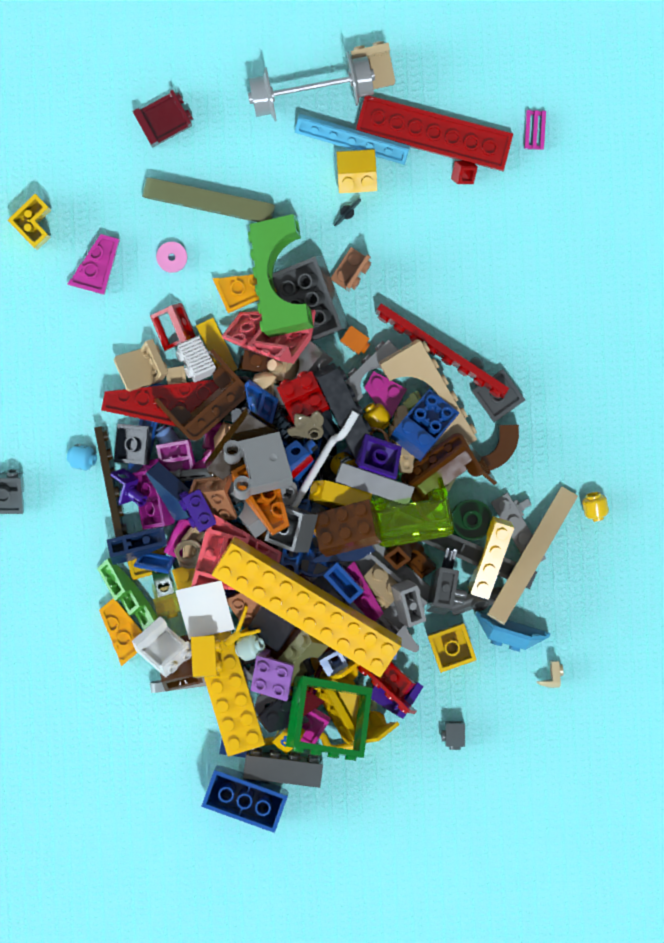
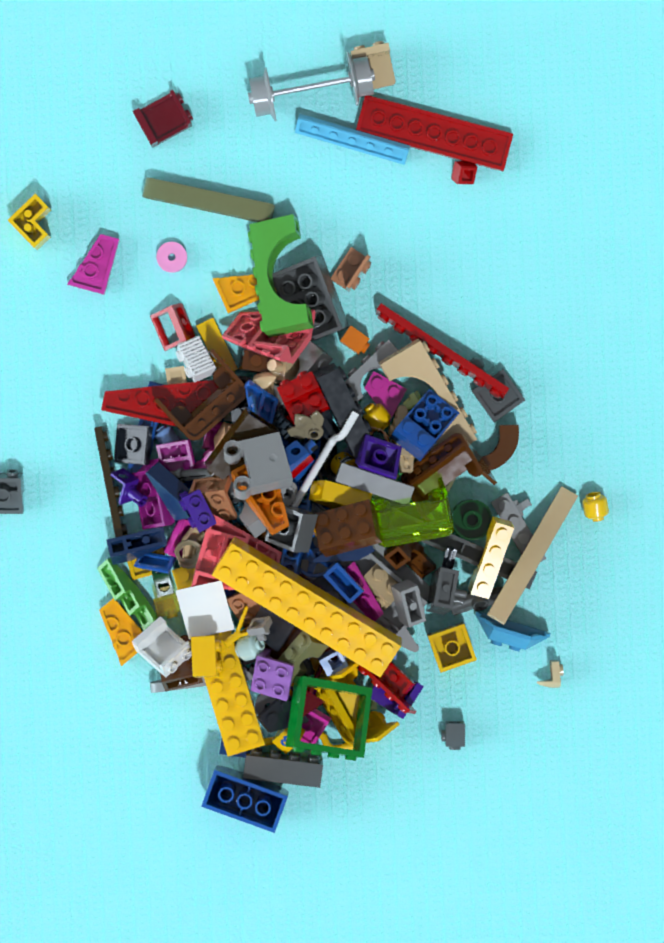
medium azure head [67,444,97,471] -> none
tan bracket [114,339,168,391] -> none
black piece [334,197,361,226] -> none
yellow slope [336,149,377,193] -> none
dark pink tile [524,110,546,150] -> none
none -> light grey tile [246,616,273,641]

